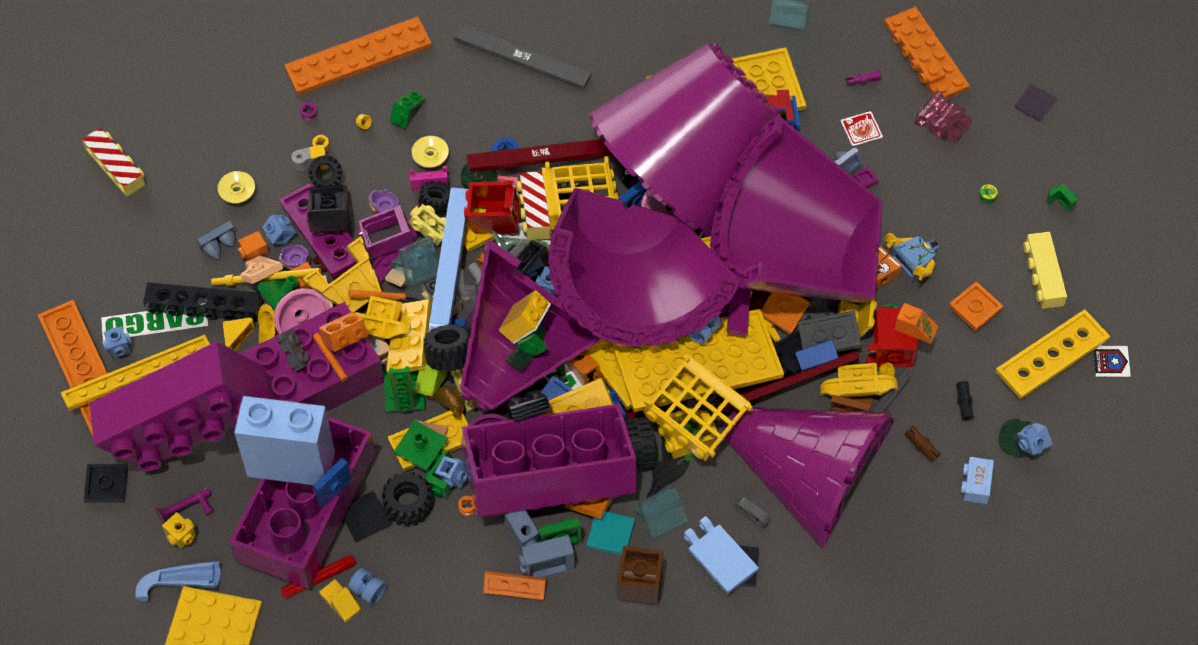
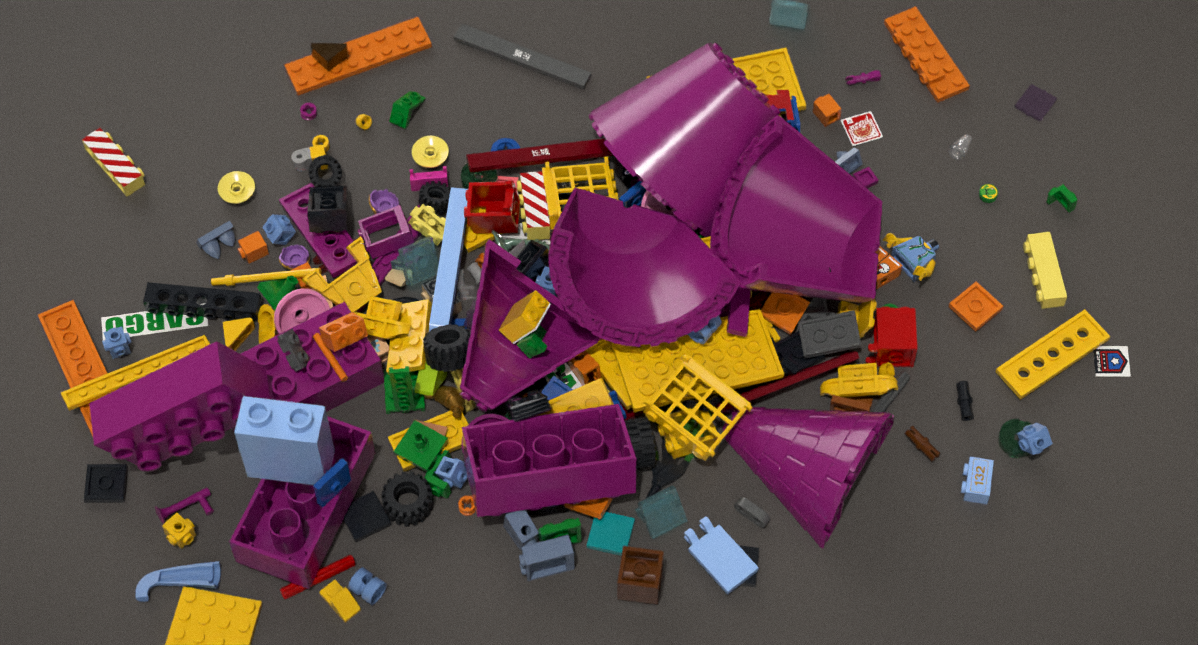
light nougat tile [240,255,283,284] -> none
orange bar [348,290,406,300] -> none
orange plate [483,571,546,600] -> none
clear green plate [506,346,533,373] -> none
blue tile [795,339,839,370] -> none
orange slope [895,303,939,344] -> none
clear pink hips [914,91,972,142] -> none
none -> dark brown slope [310,43,349,71]
none -> orange brick [813,94,841,127]
none -> clear cone [949,134,972,160]

